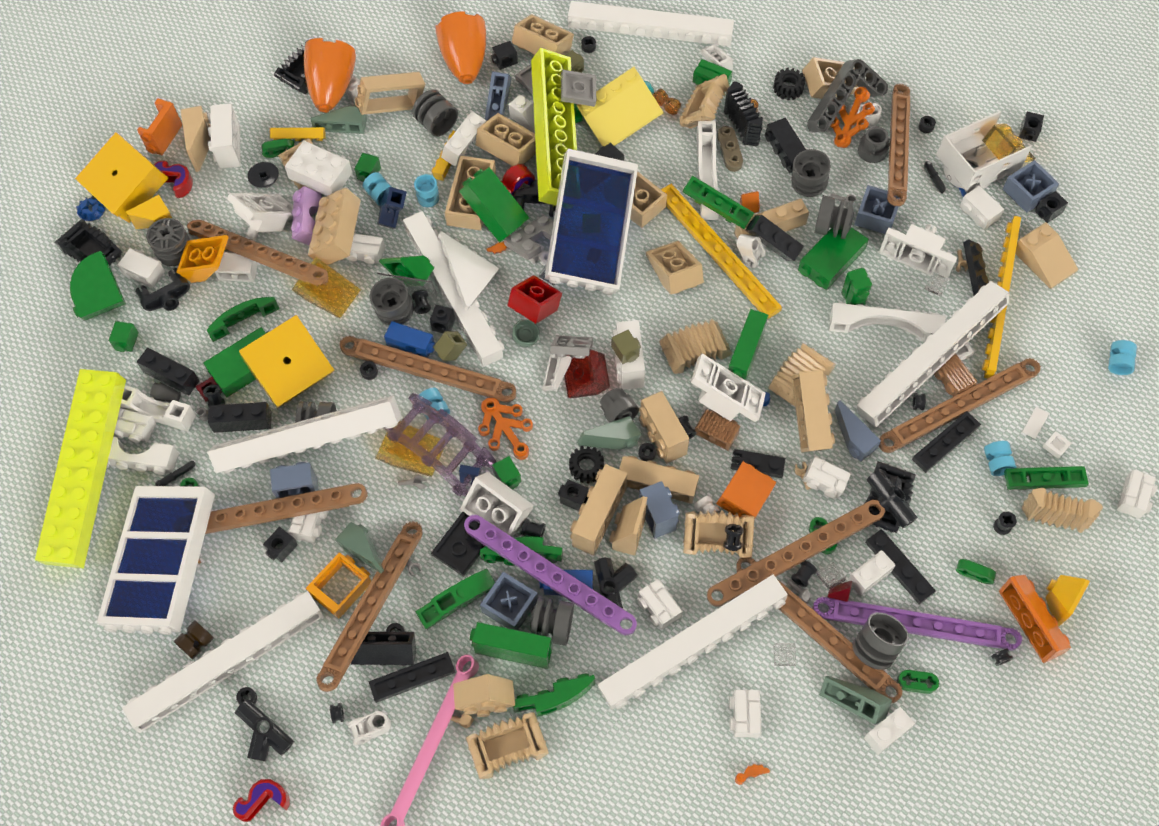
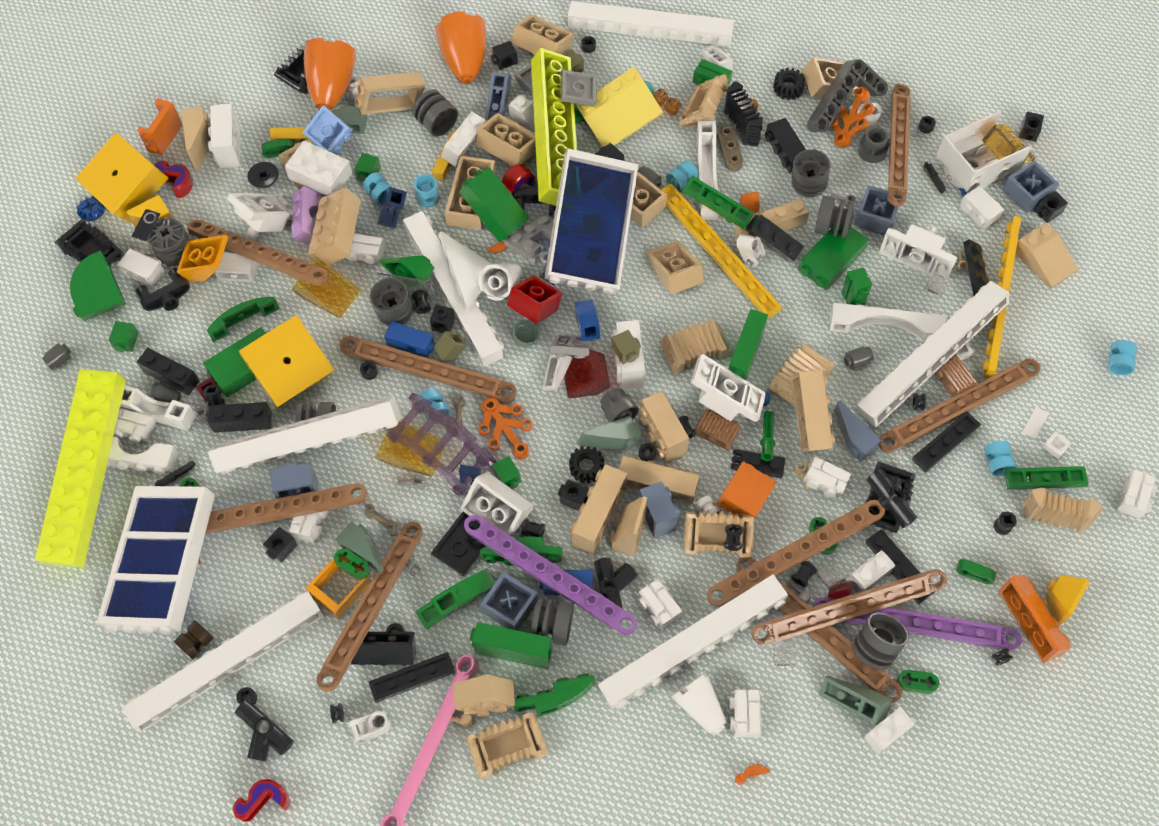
none -> dark grey brick [41,343,72,370]
none -> black sticker [132,209,160,241]
none -> light blue plate [302,105,353,155]
none -> green beam [334,549,370,580]
none -> dark tan piece [364,504,398,536]
none -> dark tan piece [449,395,465,434]
none -> white cone [478,263,522,301]
none -> blue brick [574,300,601,341]
none -> dark grey brick [638,166,662,188]
none -> medium azure wheel [666,160,699,192]
none -> white cone [671,672,727,735]
none -> medium nougat plate [751,569,948,646]
none -> green axle [760,410,776,461]
none -> dark grey brick [844,346,874,370]

